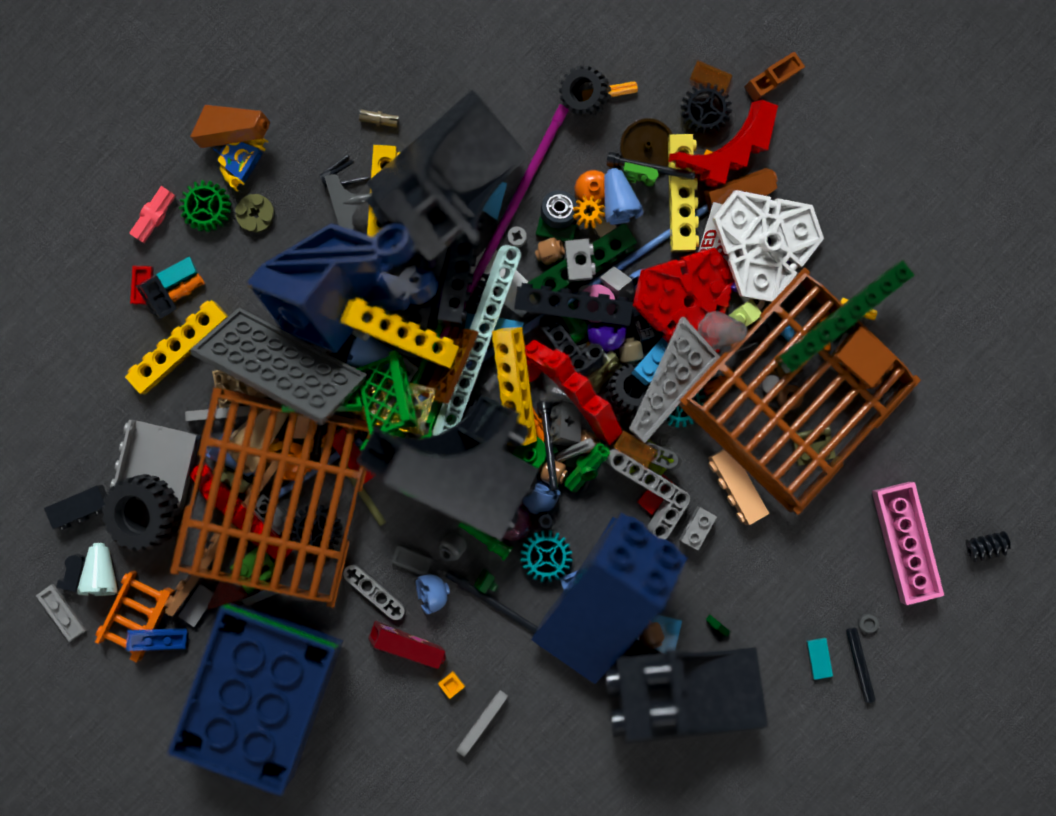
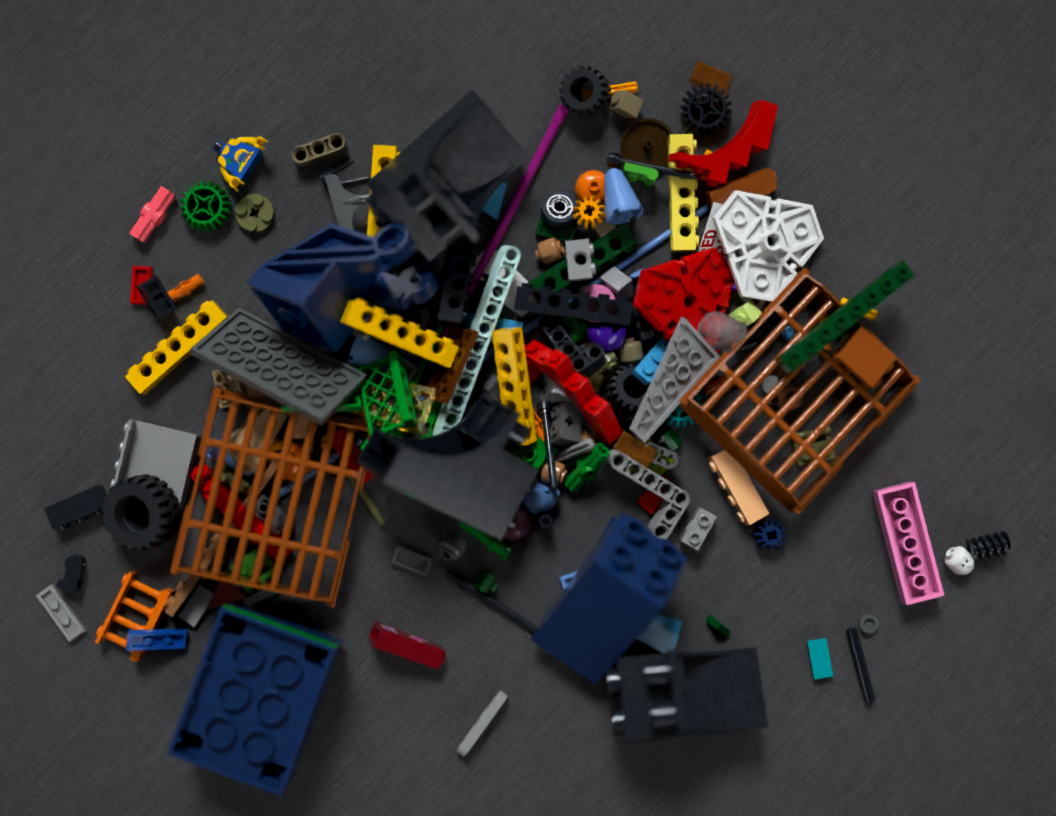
light aqua cone [77,543,118,596] -> none
teal slope [156,256,199,291] -> none
light grey beam [185,406,260,421] -> none
dark orange slope [190,105,271,148] -> none
black gear [291,505,343,556] -> none
light grey beam [343,564,405,620] -> none
dark tan pin [359,109,399,128] -> none
medium blue cylinder [416,574,450,614] -> none
light orange plate [438,671,465,699] -> none
light grey wheel [507,226,527,248] -> none
teal gear [521,530,572,582] -> none
medium nougat head [638,621,665,650] -> none
dark orange slope [744,51,805,102] -> none
none -> dark tan beam [292,133,348,167]
none -> dark tan brick [609,90,643,118]
none -> dark green tile [657,427,682,451]
none -> dark blue gear [754,518,787,552]
none -> white head [945,546,974,575]

